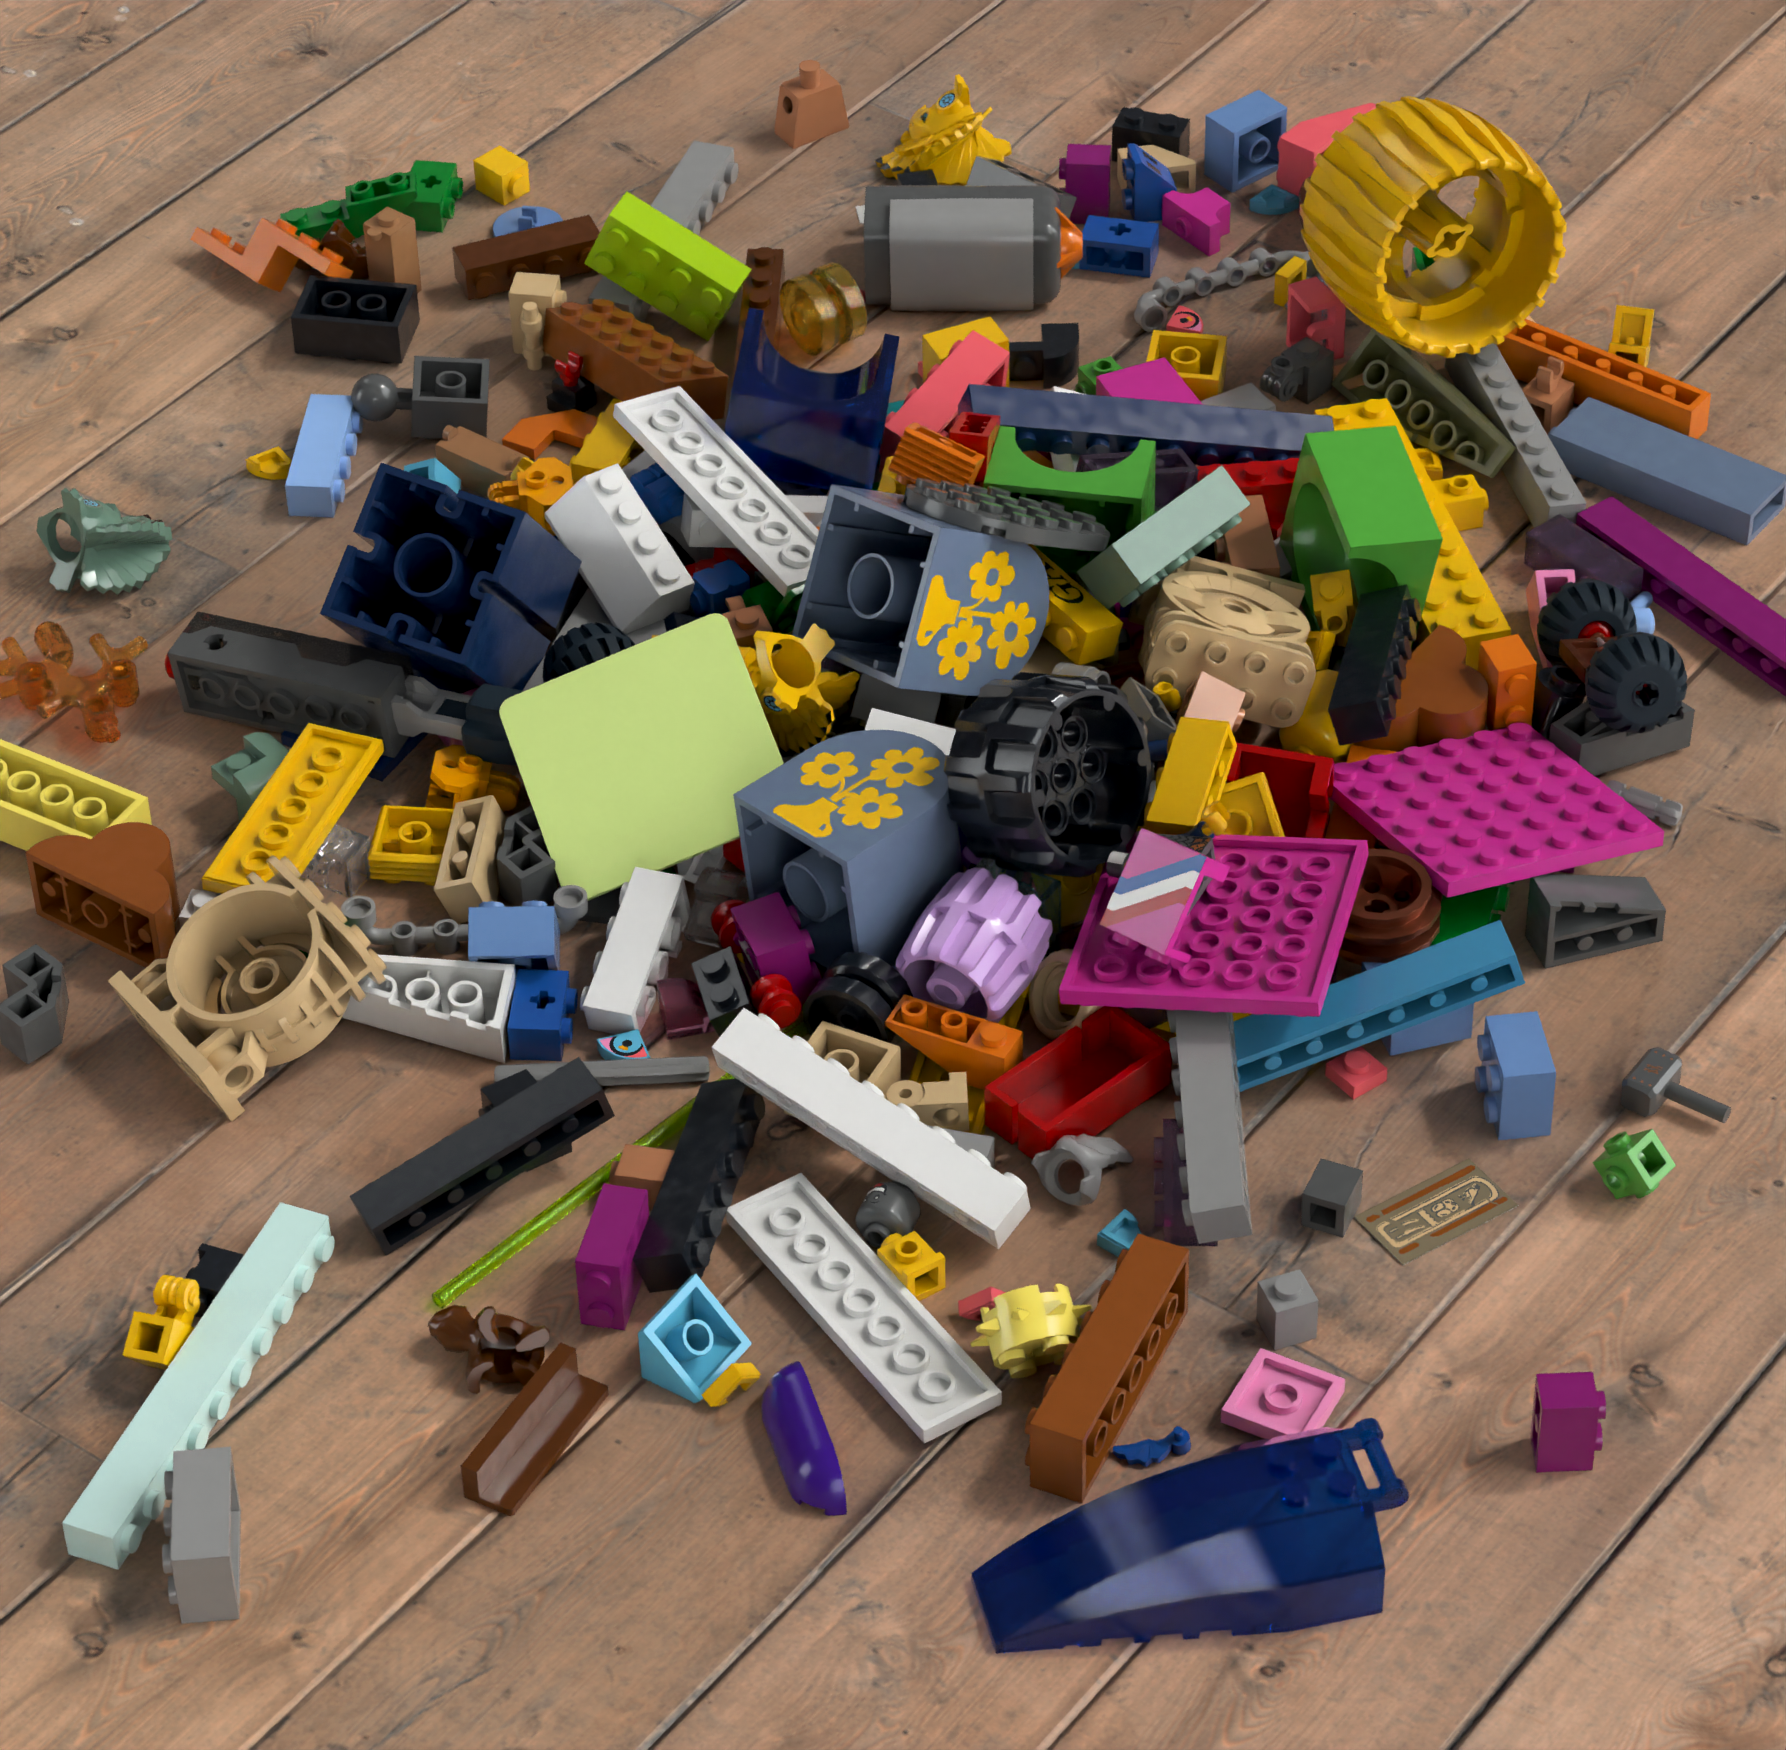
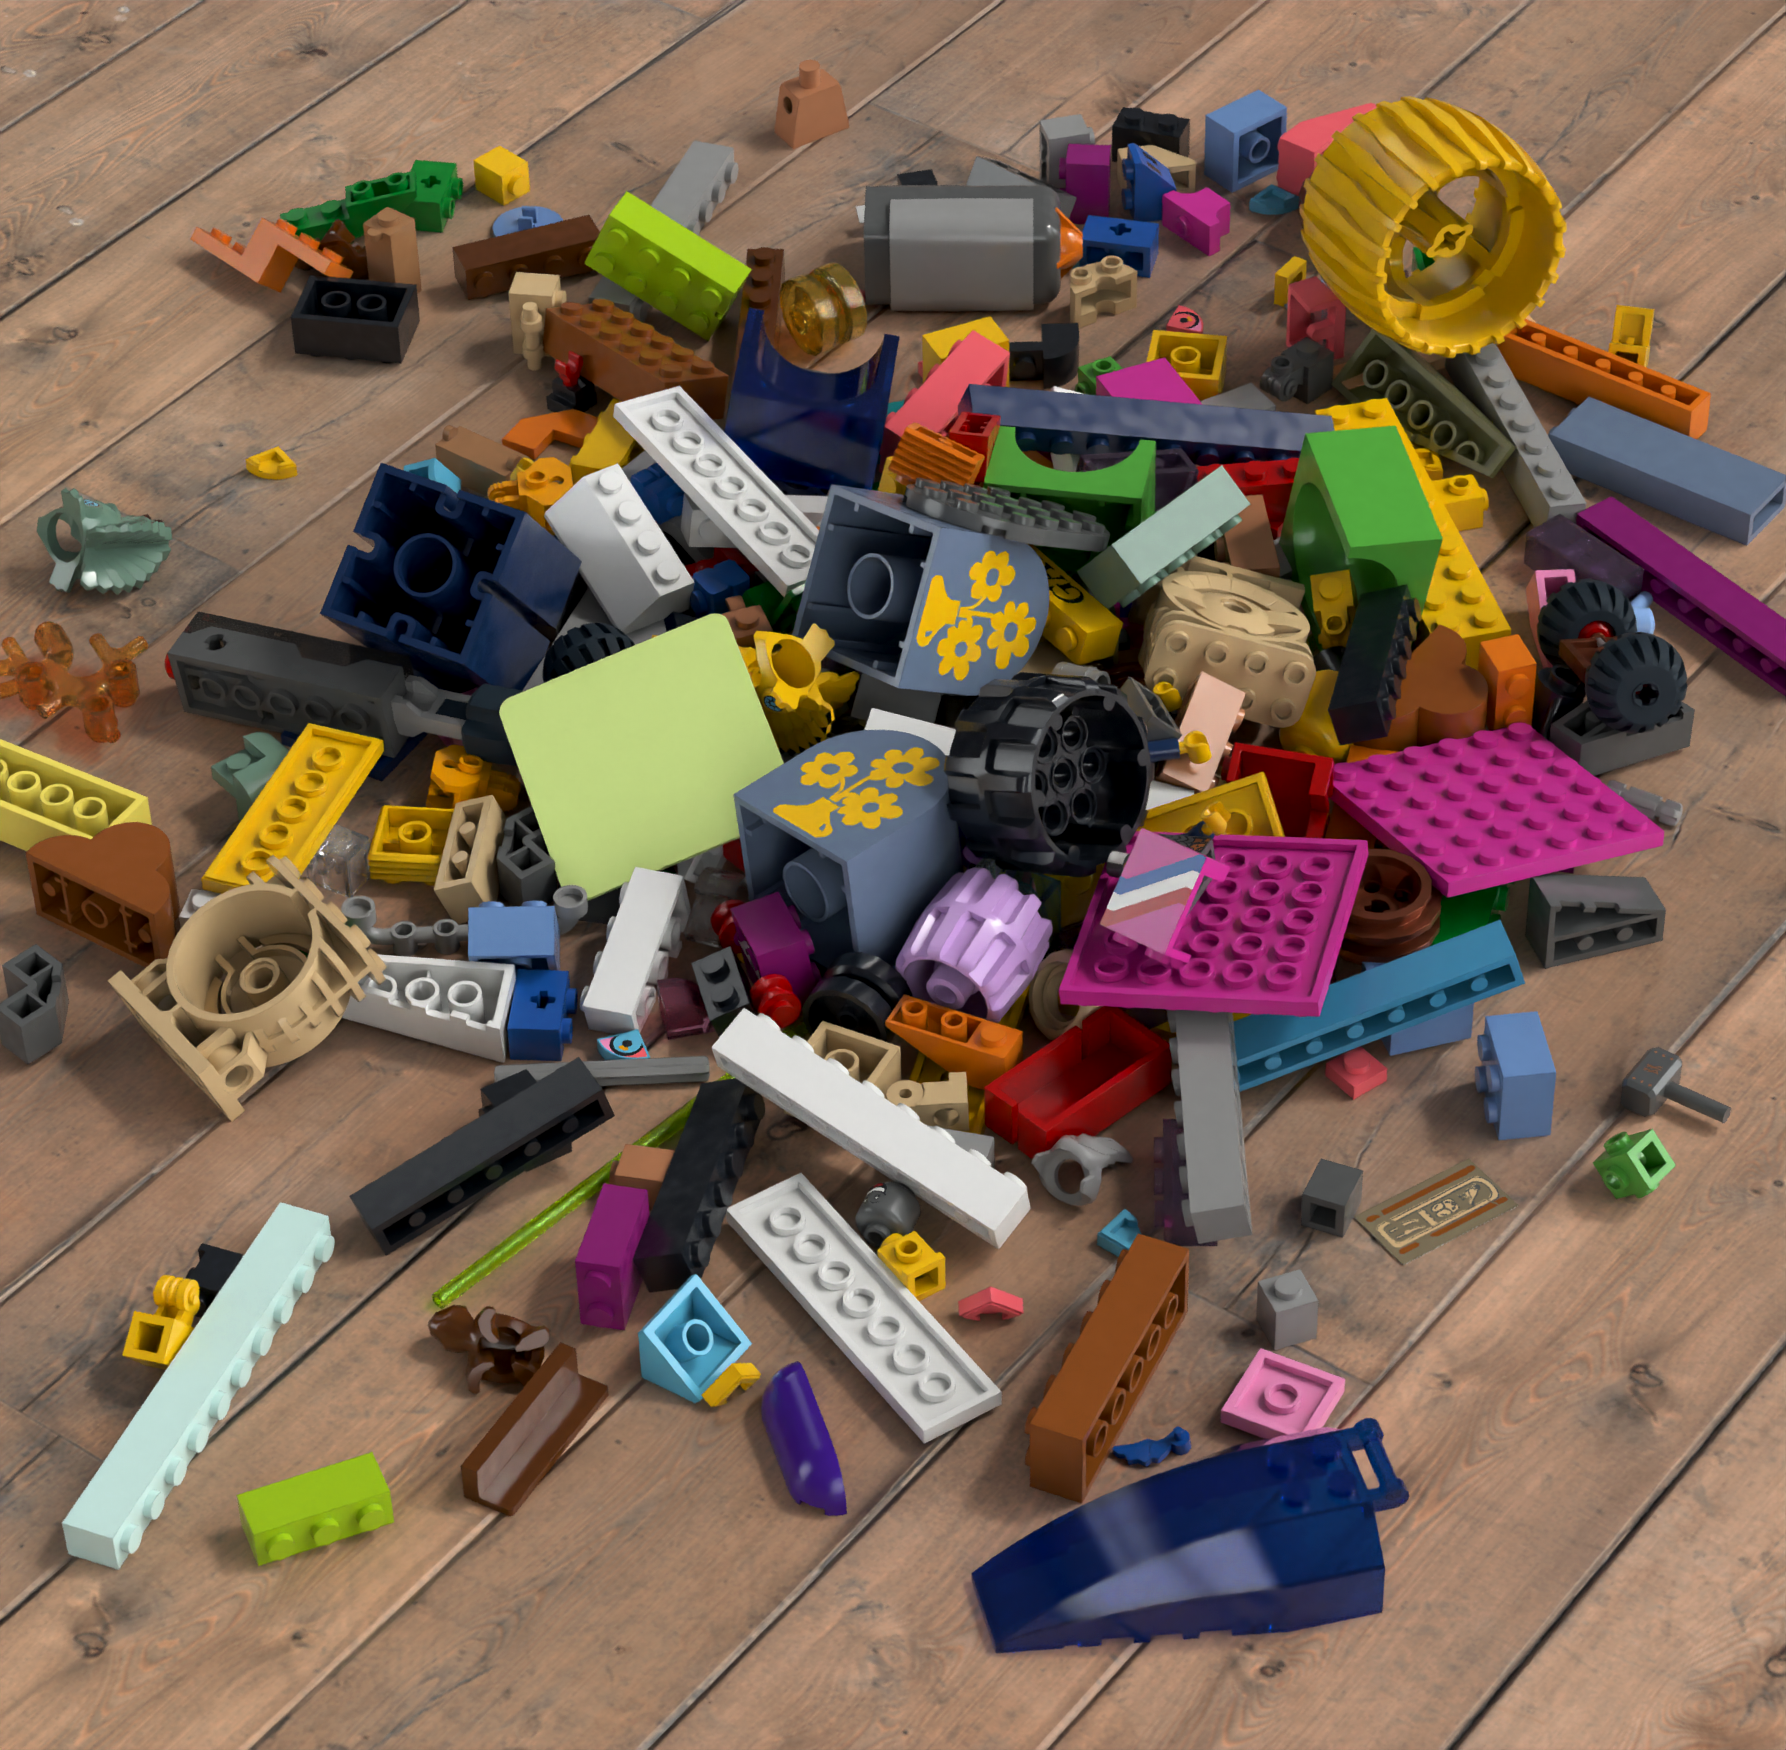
light grey piece [162,1447,241,1624] -> none
light blue brick [285,394,363,518] -> none
dark grey brick [351,356,490,439] -> none
yellow piece [875,74,1012,186] -> none
light yellow brick [970,1284,1092,1378] -> none
light grey bar [1134,247,1322,332] -> none
yellow brick [1144,717,1237,835] -> none
yellow tile [1306,631,1336,671] -> none
nougat brick [1522,356,1575,435] -> none
magenta brick [1530,1372,1606,1473] -> none
none -> lime brick [237,1452,394,1566]
none -> light grey brick [1040,114,1095,189]
none -> tan cylinder [1070,256,1137,328]

